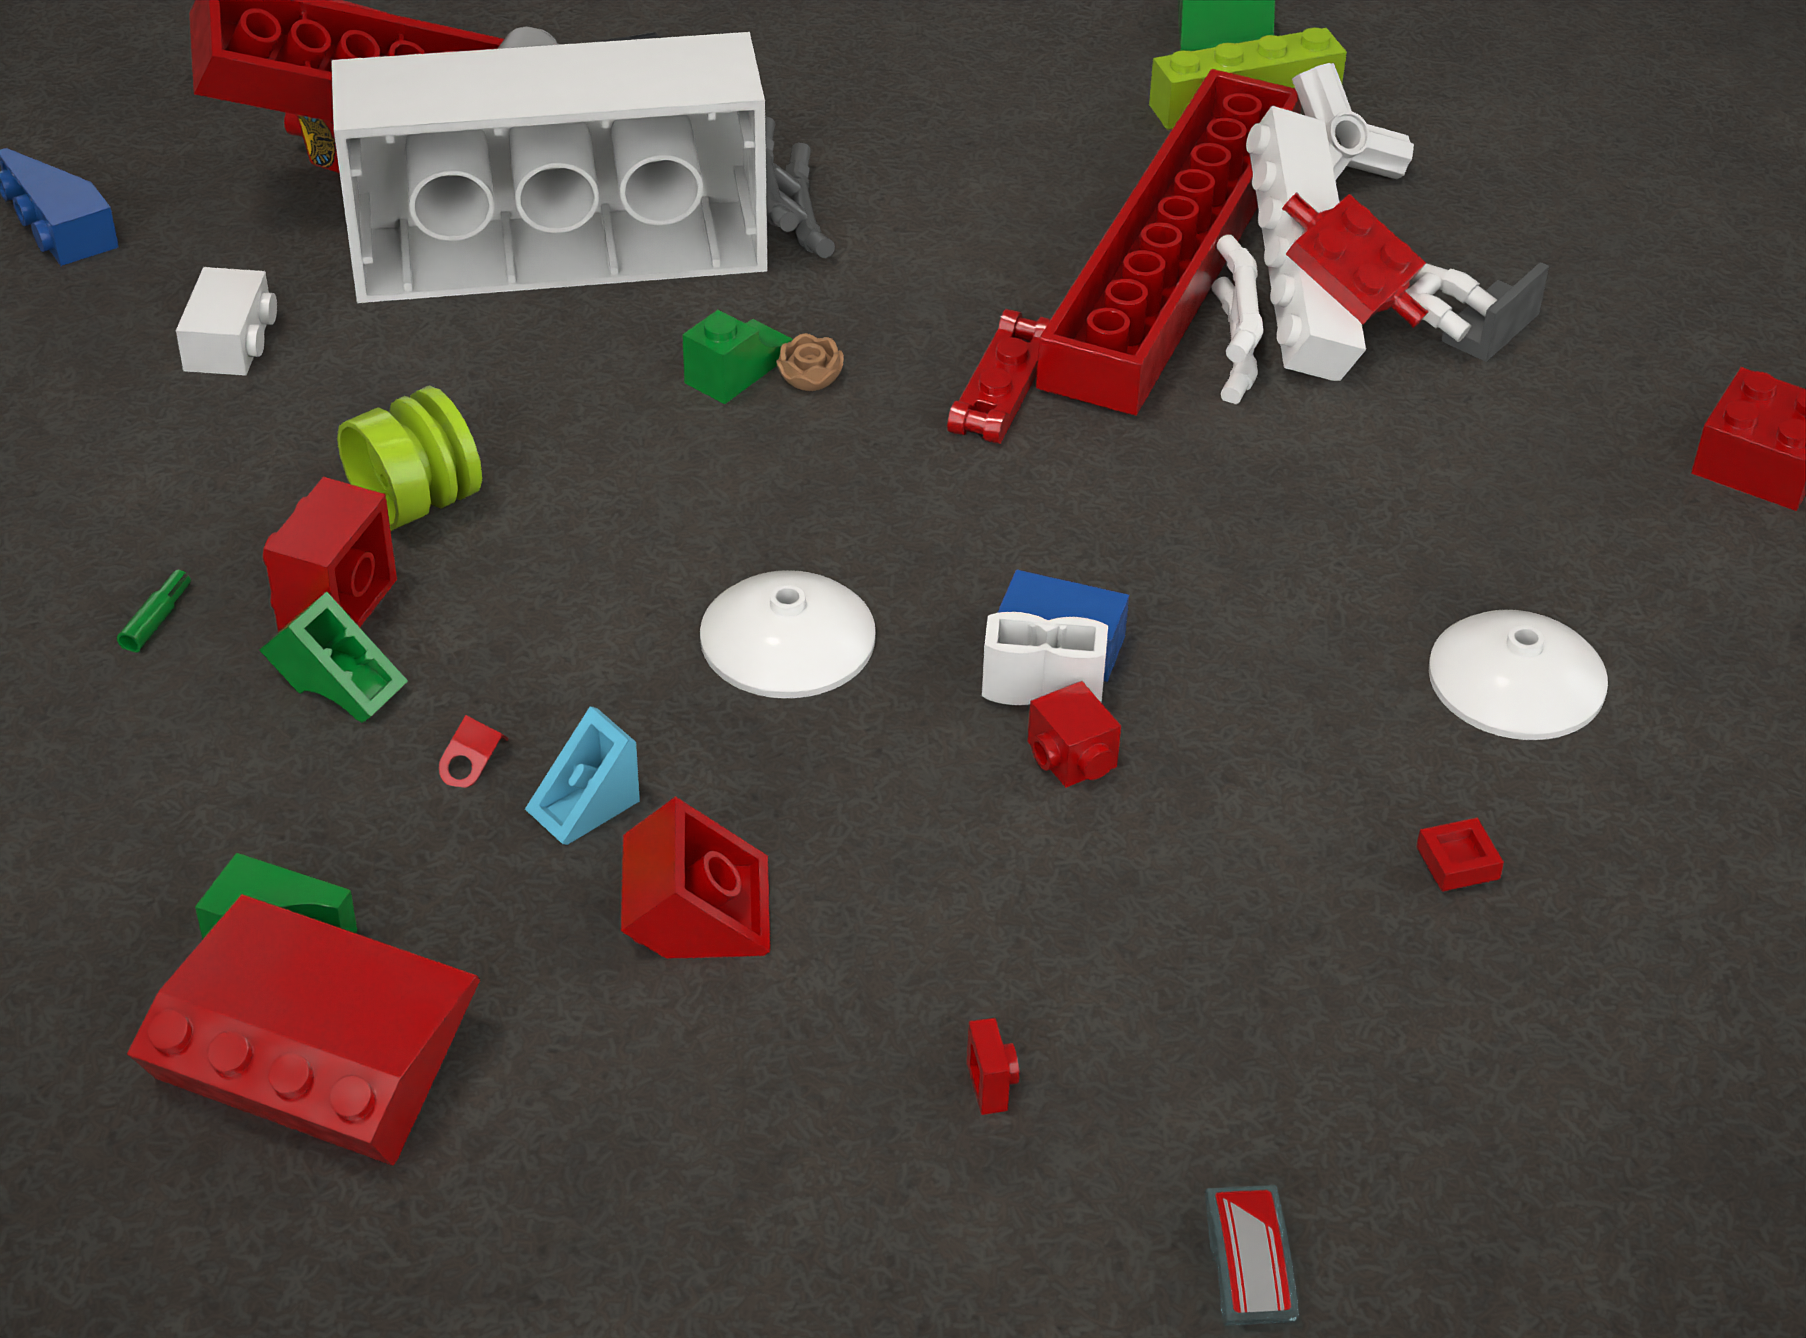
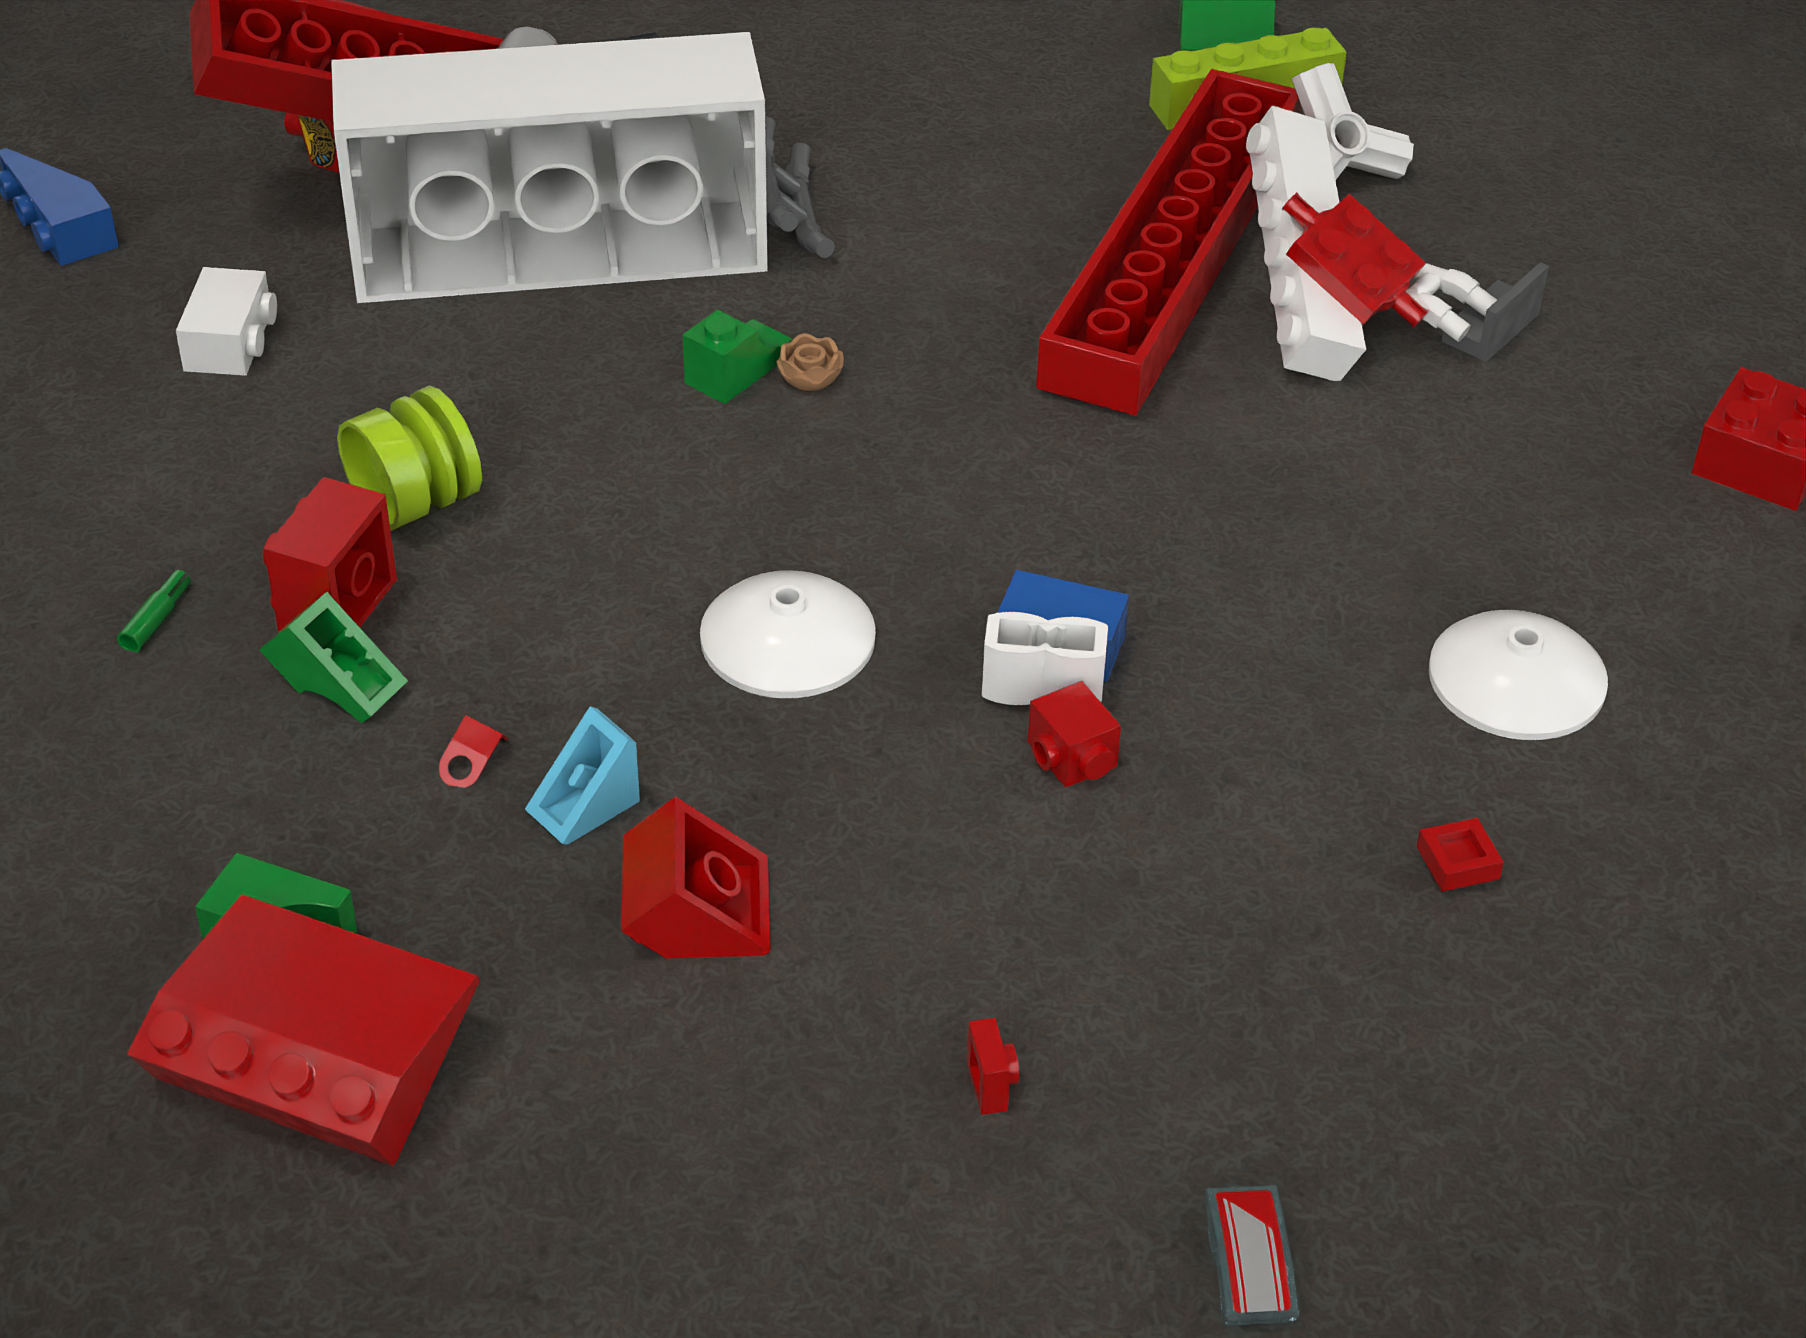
red plate [947,309,1051,444] -> none
white piece [1212,235,1263,404] -> none

